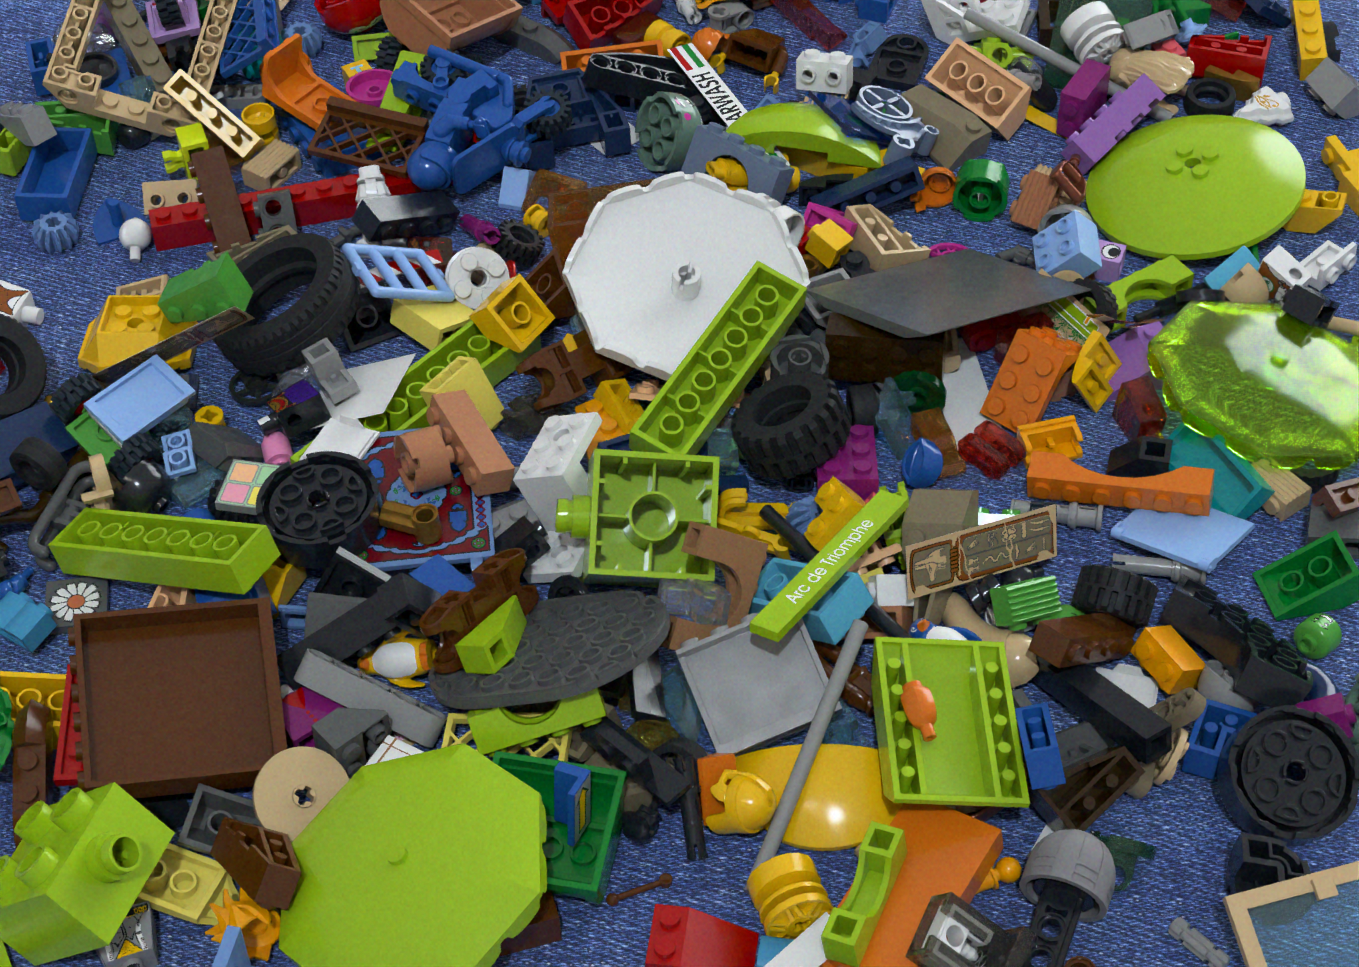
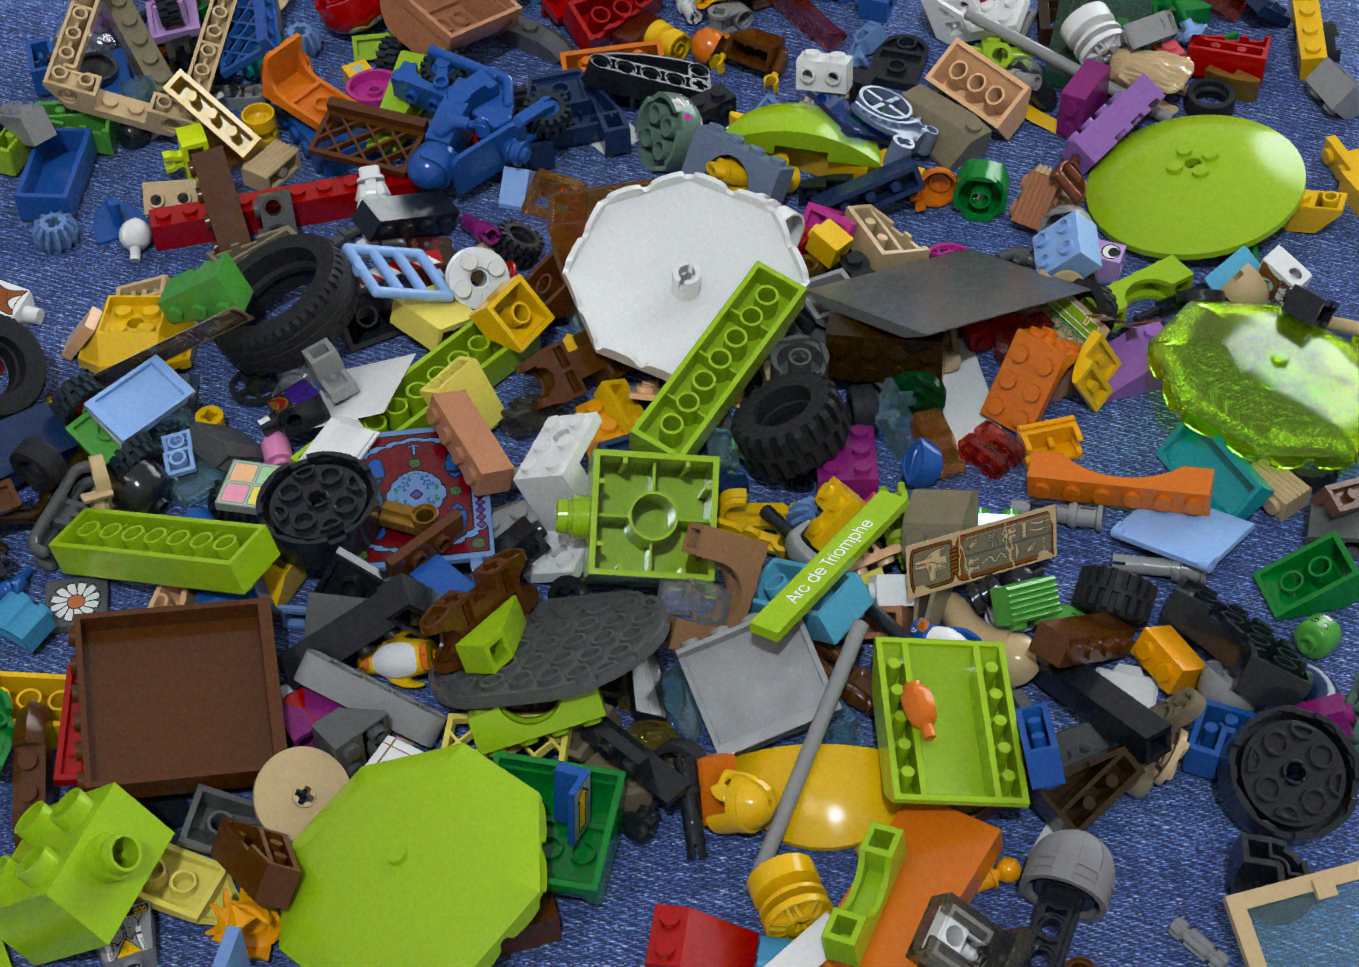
nougat brick [393,424,455,493] -> none
yellow wheel [523,204,557,238] -> none
reddish brown hinge [606,873,673,906] -> none
white sticker [667,43,791,166] -> none
clear green tile [1090,830,1157,891] -> none
black slope [1106,436,1173,478] -> none
clear red torso [1112,375,1167,442] -> none
white rock [1233,86,1294,126] -> none
white bracket [1300,240,1358,291] -> none
none -> light nougat tile [61,306,102,361]
none -> reddish brown plate [385,509,465,577]
none -> light grey hair [784,520,817,564]

